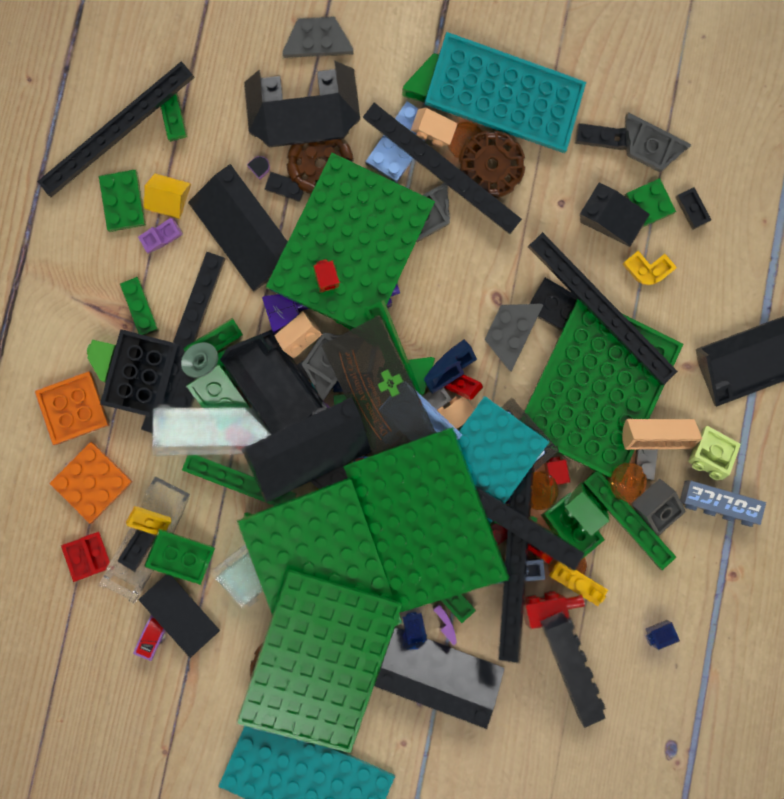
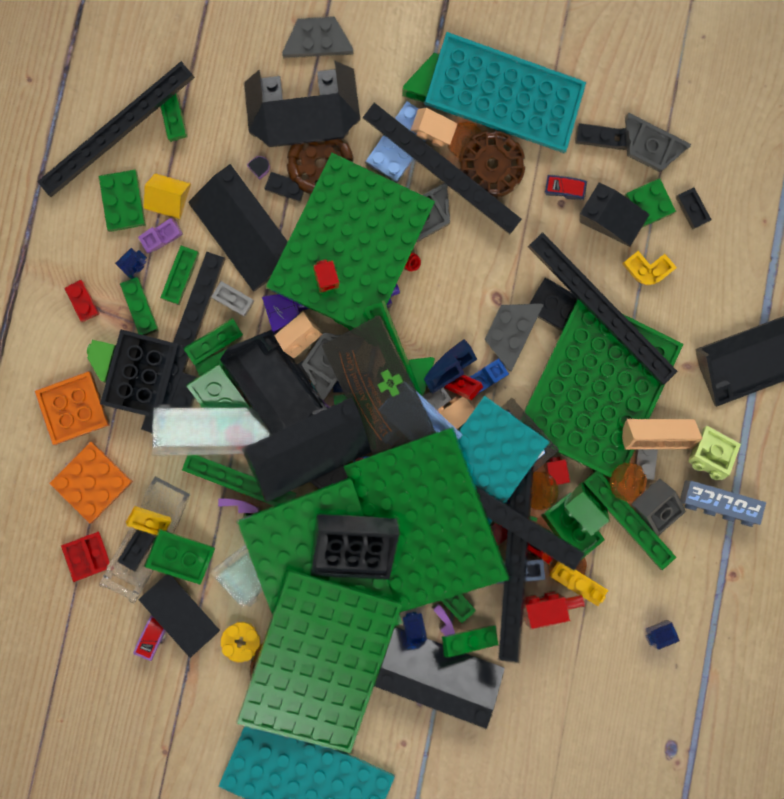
sand green dish [181,342,218,378] -> none
black brick [540,612,606,728] -> none
none -> red plate [64,280,100,322]
none -> clear blue brick [115,248,147,279]
none -> green plate [160,245,200,306]
none -> light grey plate [211,281,254,317]
none -> medium lavender slope [218,498,260,513]
none -> yellow plate [221,622,261,662]
none -> black slope [311,514,400,580]
none -> red plate [404,252,421,272]
none -> green plate [442,625,499,657]
none -> blue slope [470,359,509,395]
none -> slope [545,175,588,200]

